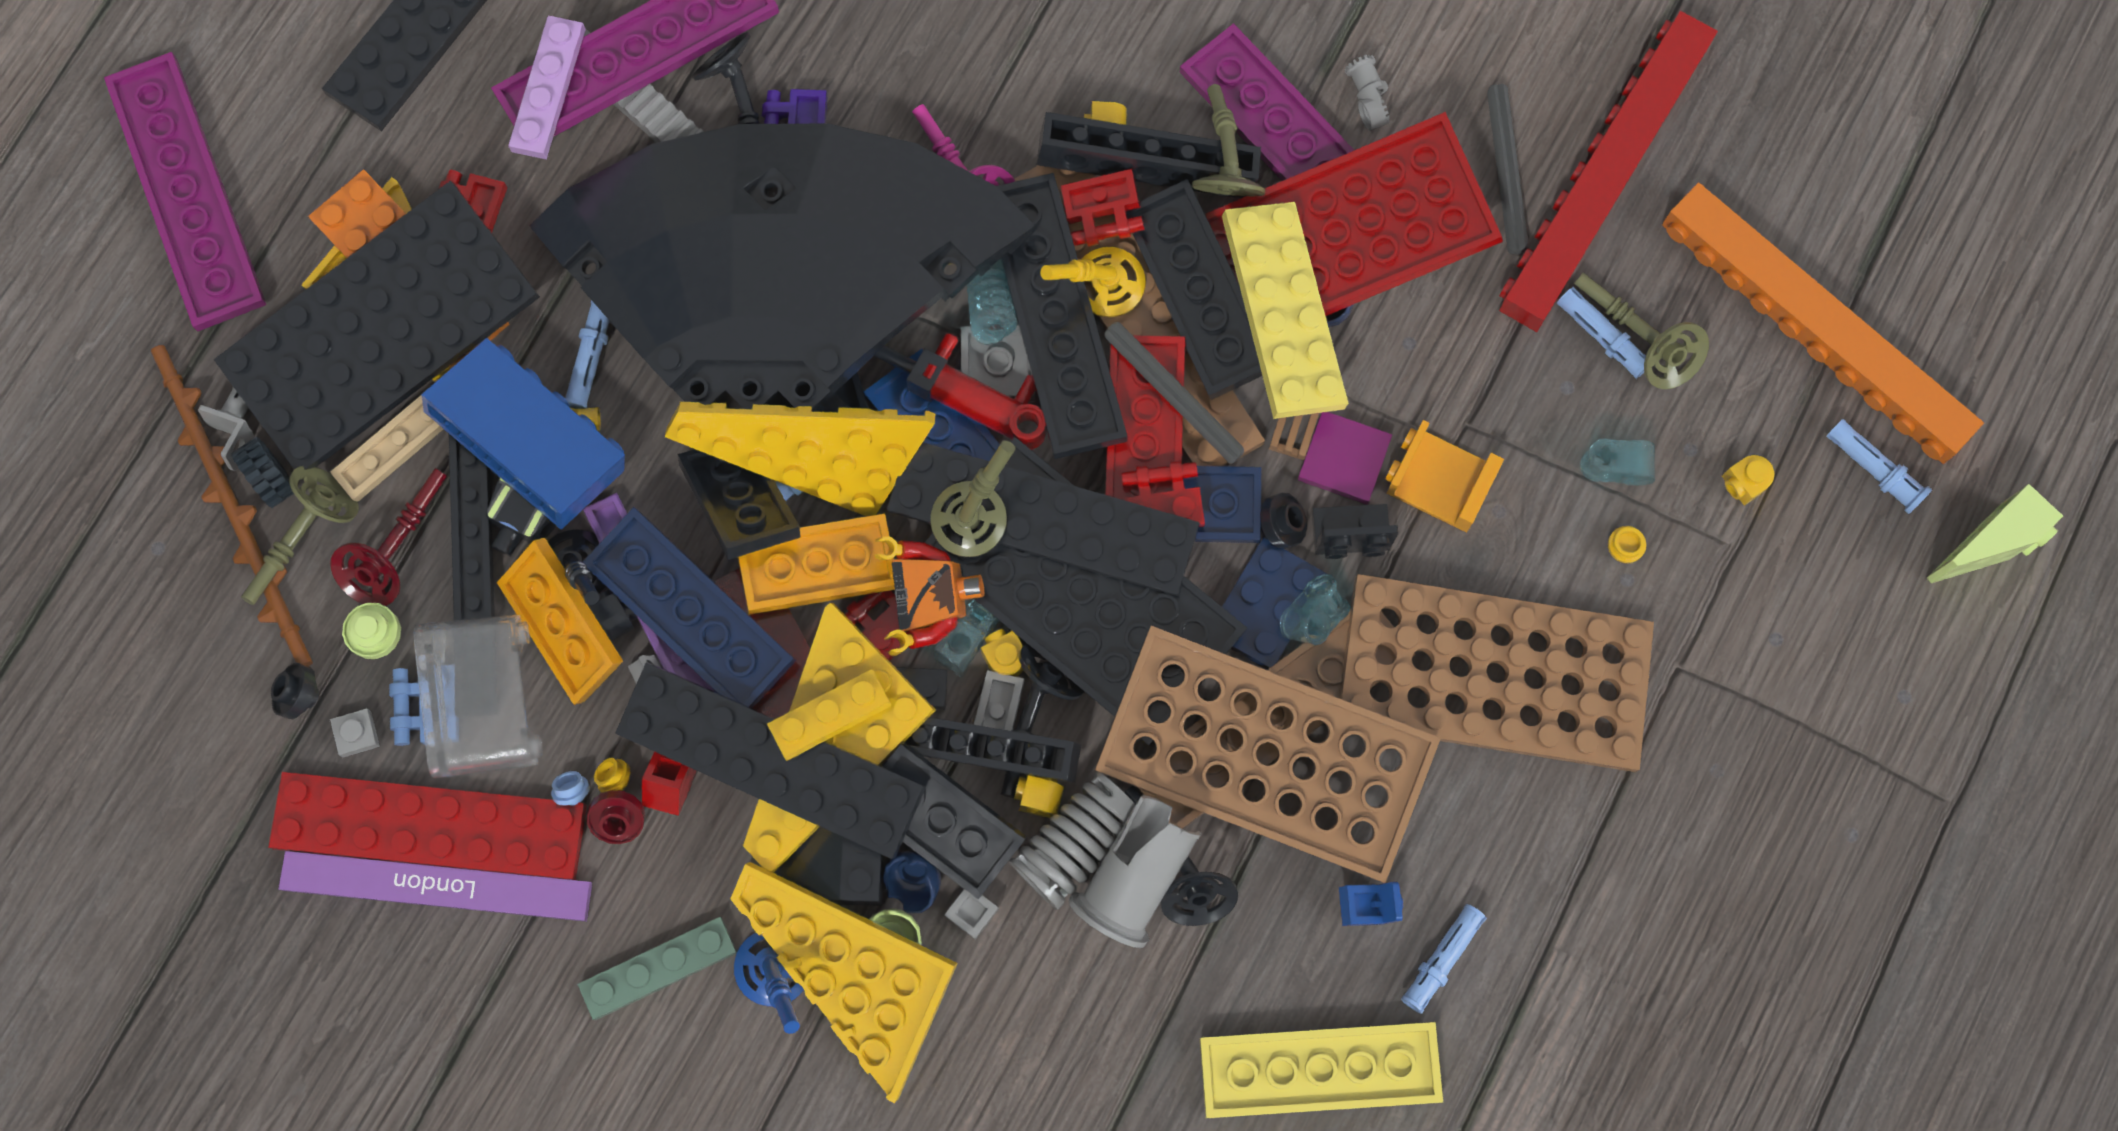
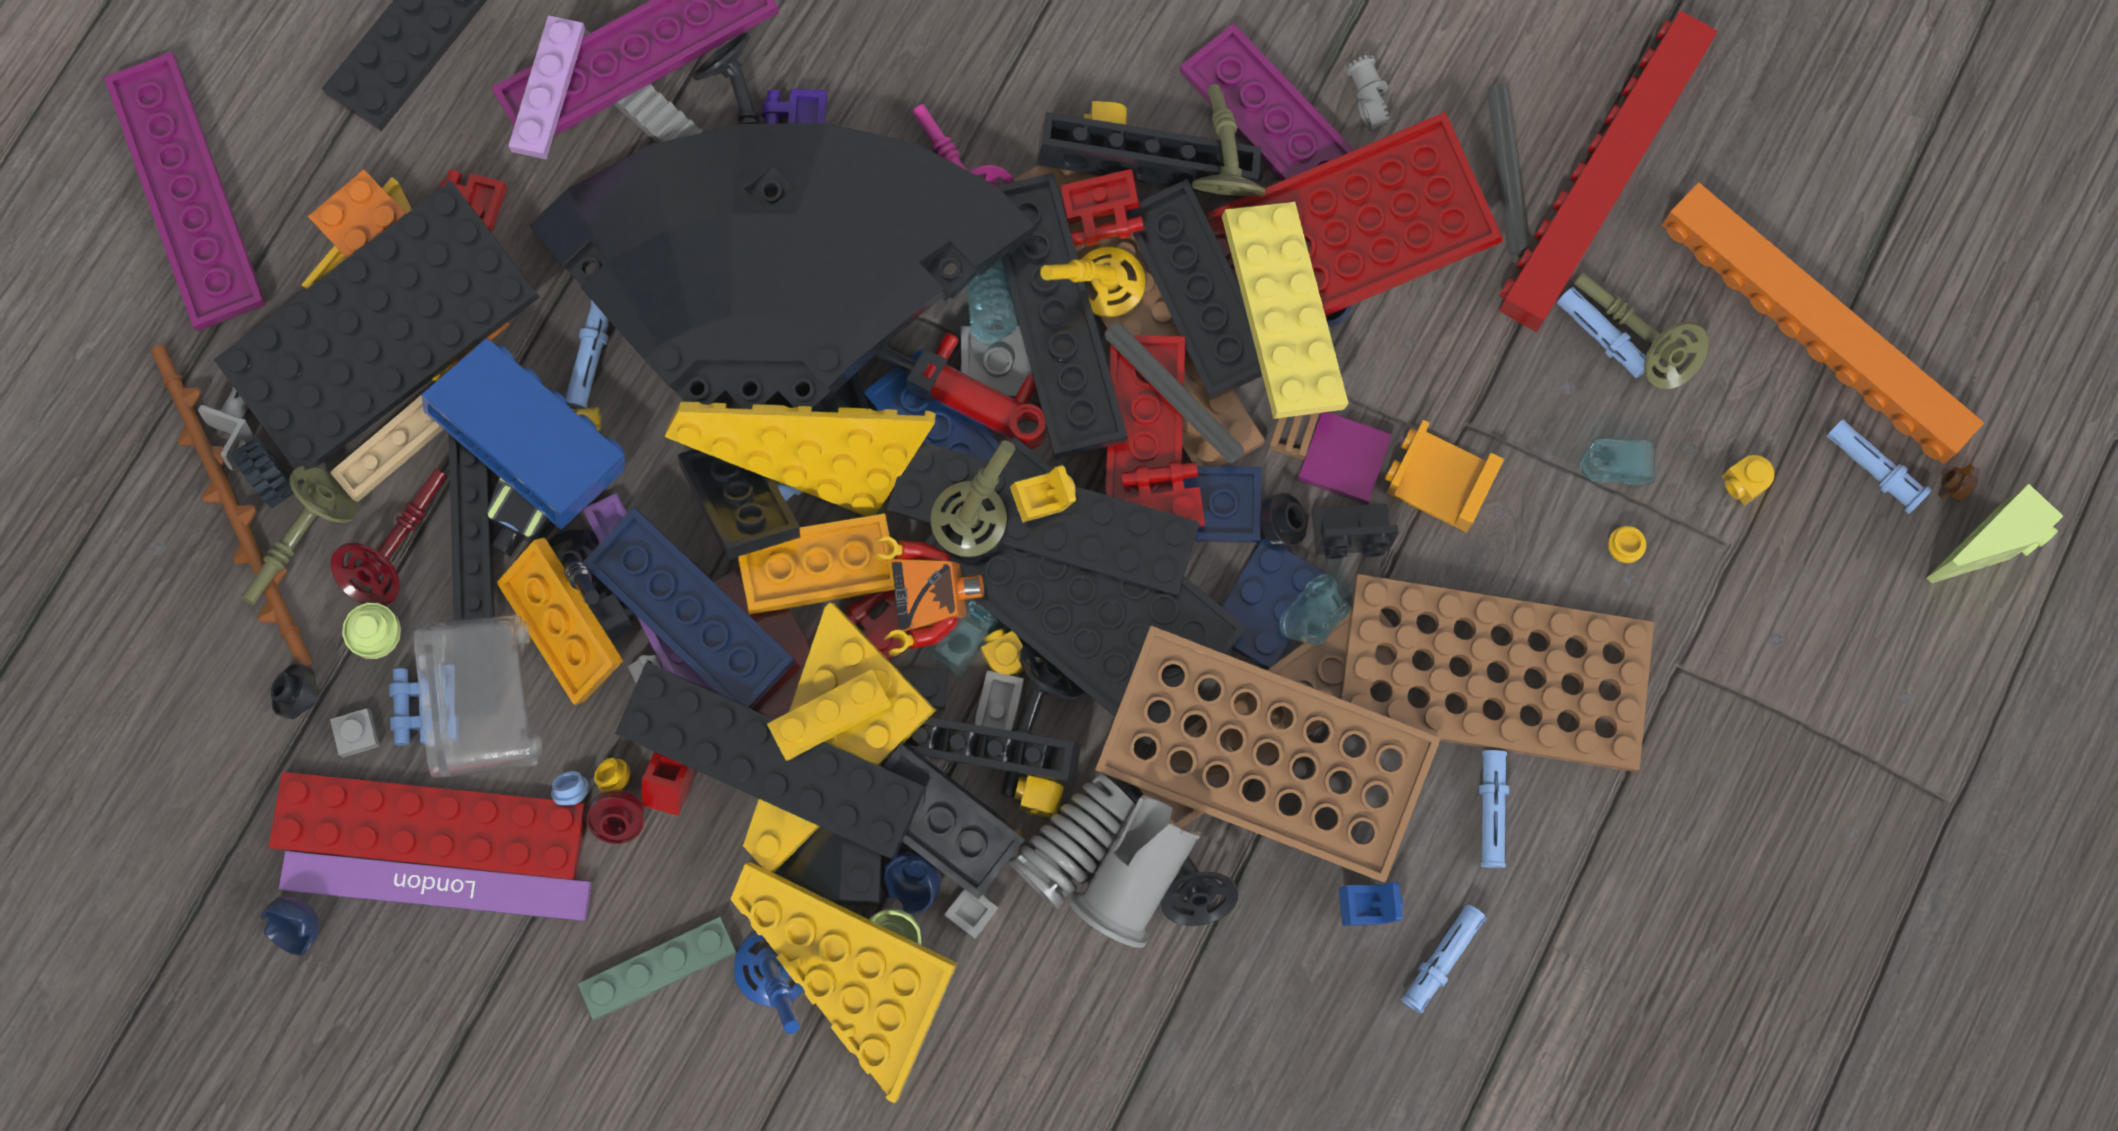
light yellow plate [1200,1022,1443,1118] -> none
none -> dark blue hair [260,896,320,956]
none -> yellow bracket [1010,465,1076,522]
none -> light blue pin [1479,750,1509,868]
none -> reddish brown plate [1938,464,1977,501]

